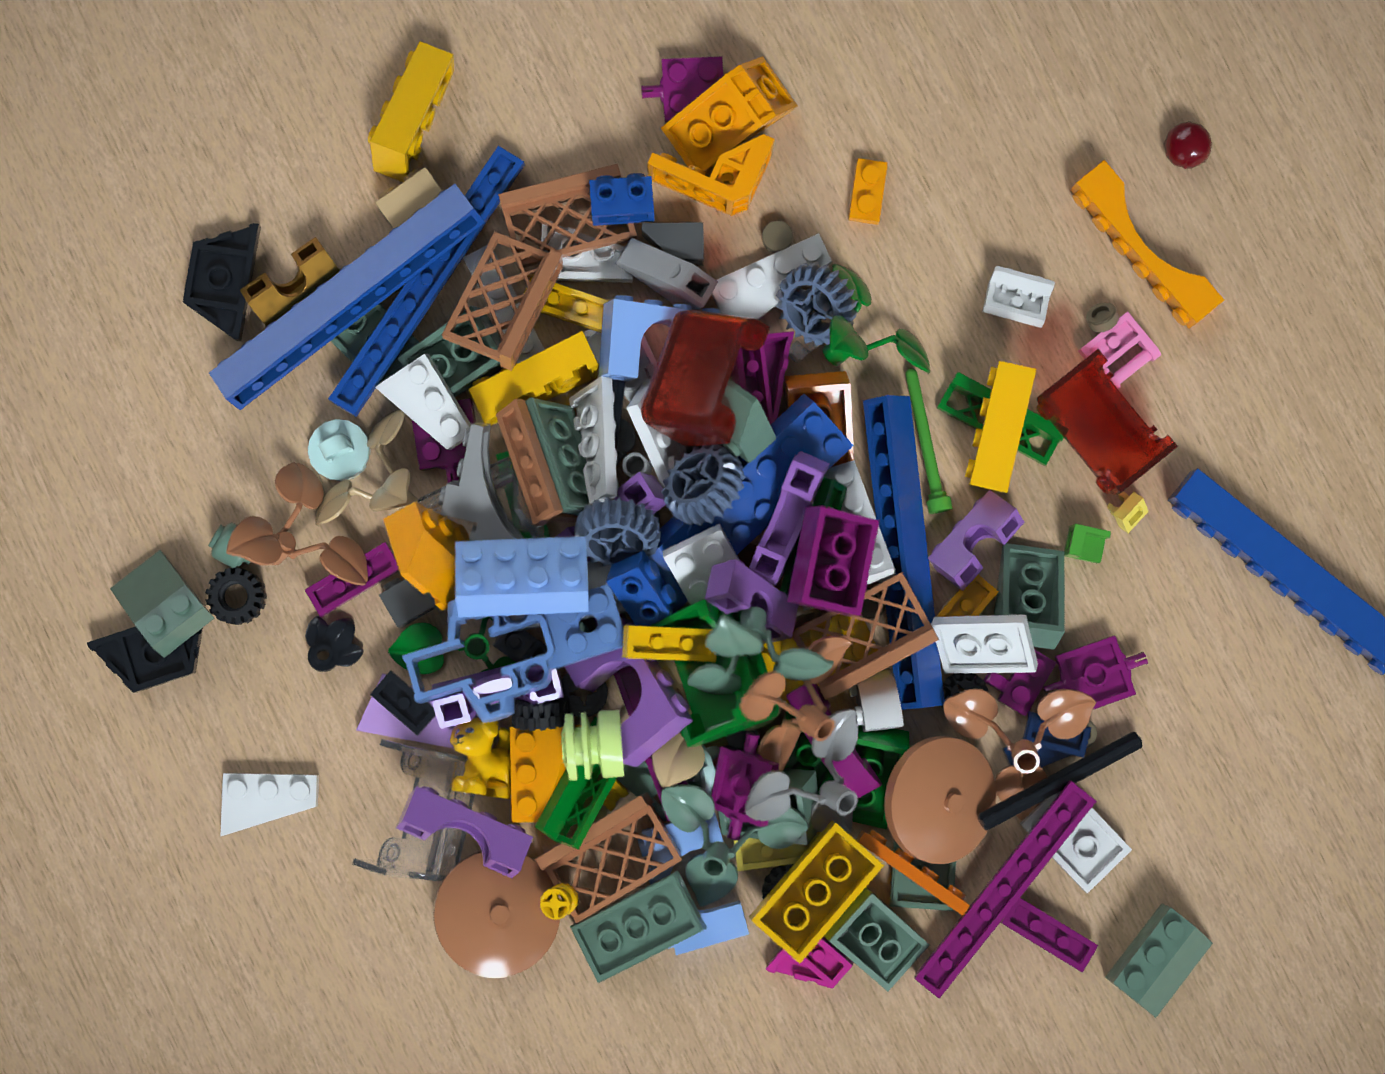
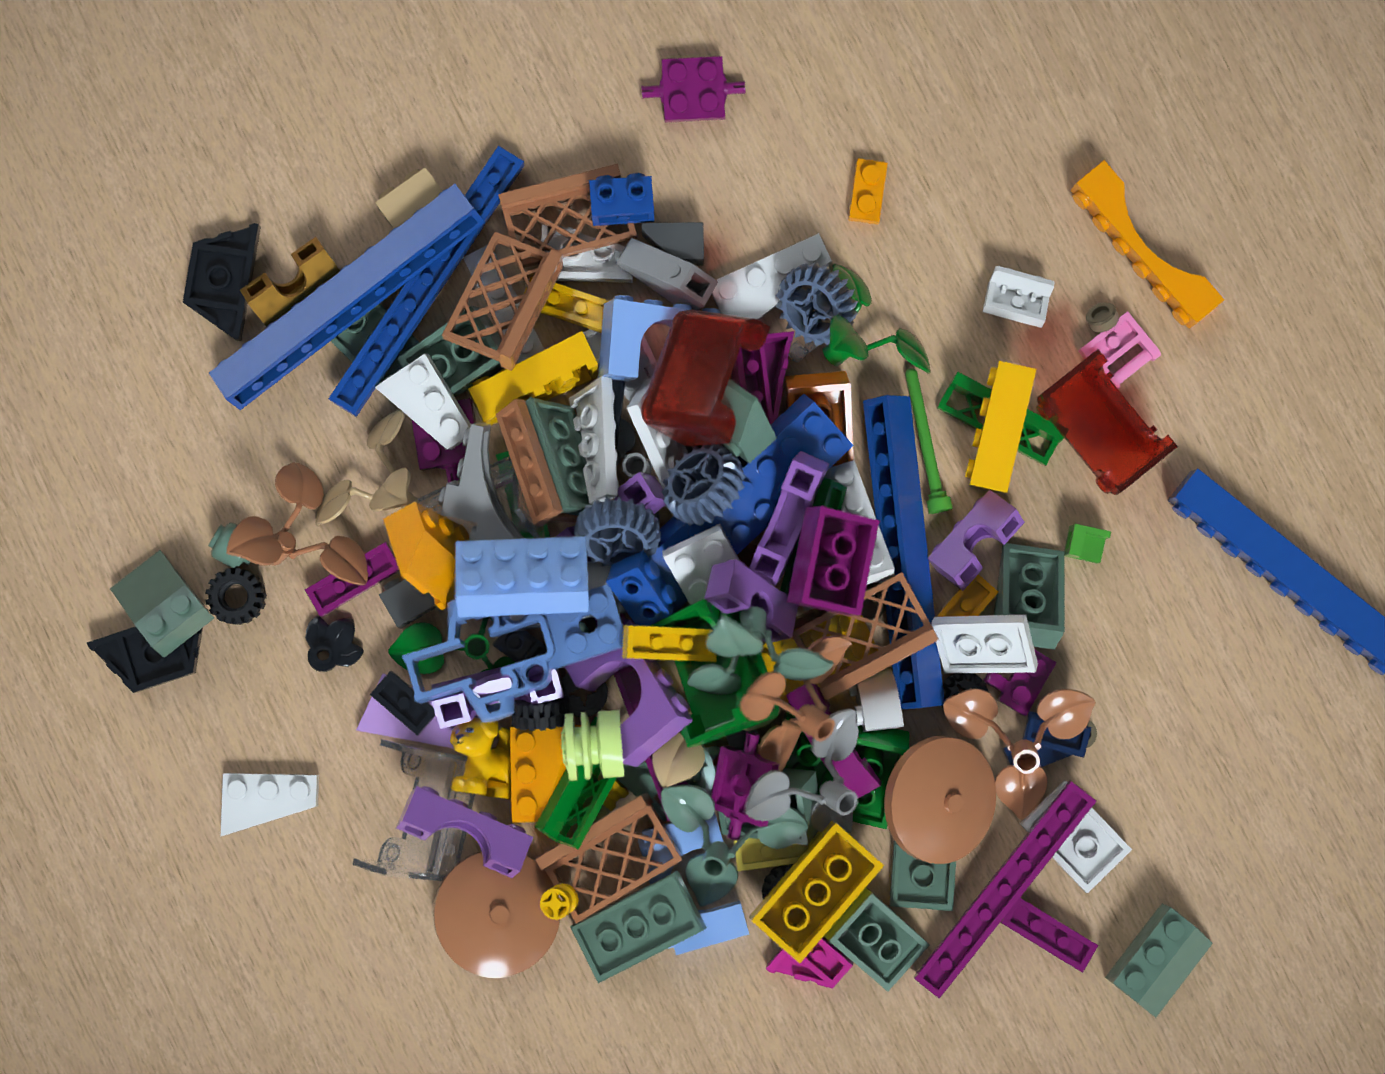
light aqua tile [308,419,371,481] -> none
yellow wedge [368,41,454,182] -> none
light orange bracket [647,134,775,216] -> none
light orange bracket [661,56,798,172] -> none
dark tan tile [762,221,793,253] -> none
orange plate [856,830,970,916] -> none
black axle [978,732,1143,830] -> none
magenta plate [1043,635,1148,710] -> none
light yellow tile [1107,491,1149,533] -> none
dark red hair [1164,122,1212,169] -> none

